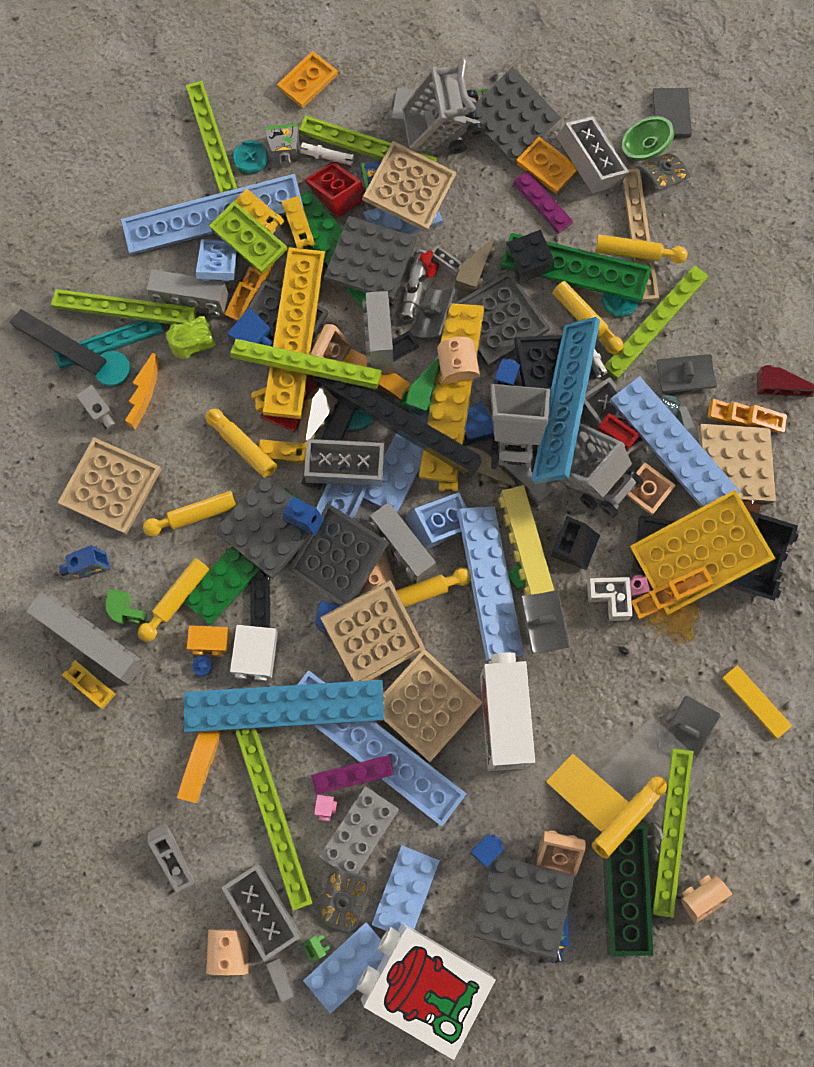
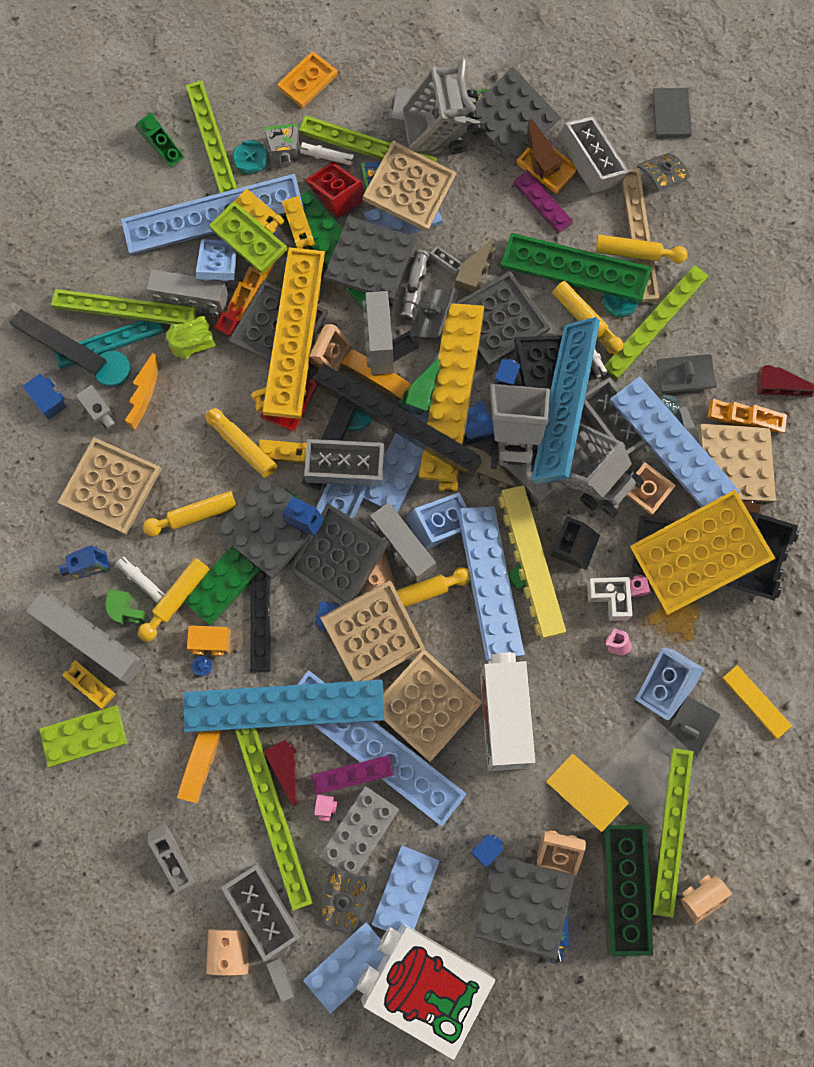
blue torso [227,308,274,347] -> none
lime plate [230,339,382,389] -> none
white brick [230,625,278,681] -> none
dark tan slope [297,385,338,444] -> none
bright green tile [302,935,330,963] -> none
red piece [419,251,439,278] -> none
light nougat brick [437,337,480,385] -> none
black brick [506,230,554,283] -> none
dark grey shield [520,590,570,653] -> none
yellow piece [591,776,667,859] -> none
red tile [597,413,640,451] -> none
bright green dish [622,116,674,161] -> none
light orange slope [631,566,714,620] -> none
light grey piece [647,822,664,855] -> none
none -> blue brick [23,373,66,420]
none -> lime plate [39,705,128,768]
none -> white pin [115,557,165,604]
none -> green slope [135,112,185,167]
none -> red plate [214,301,244,337]
none -> dark red slope [264,740,297,806]
none -> reddish brown slope [526,119,562,179]
none -> bright pink plate [606,628,632,656]
none -> light blue slope [635,648,705,720]

